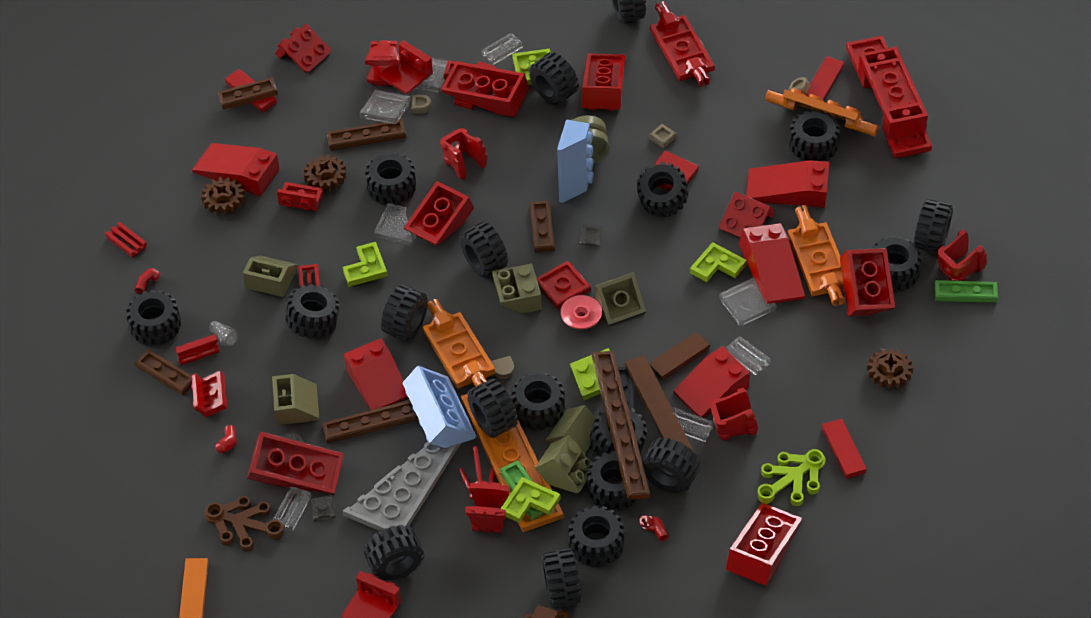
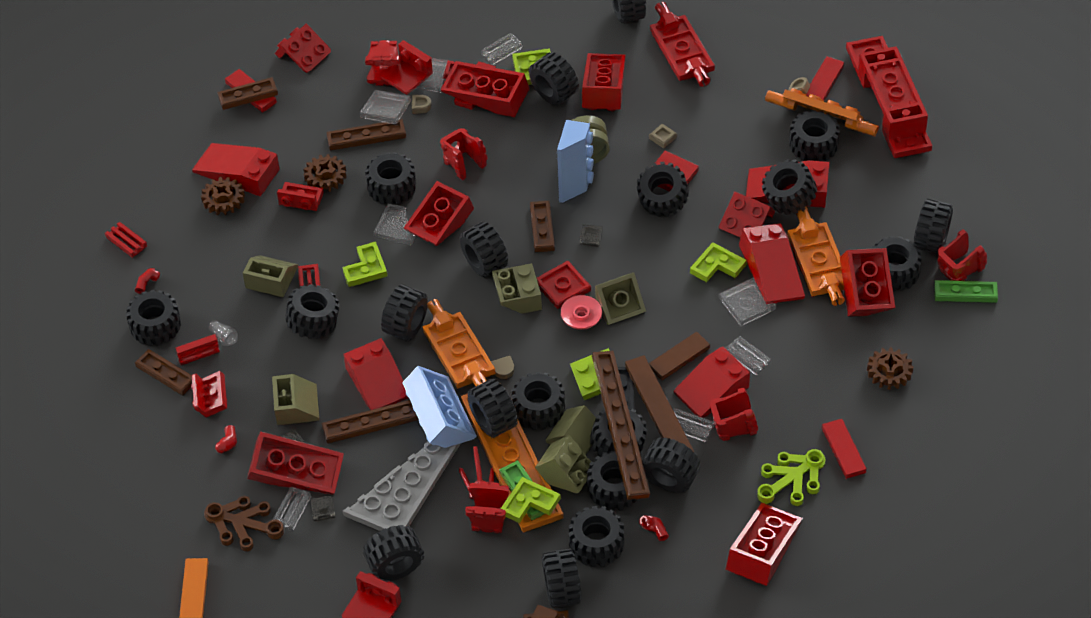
none -> black tyre [762,159,817,215]

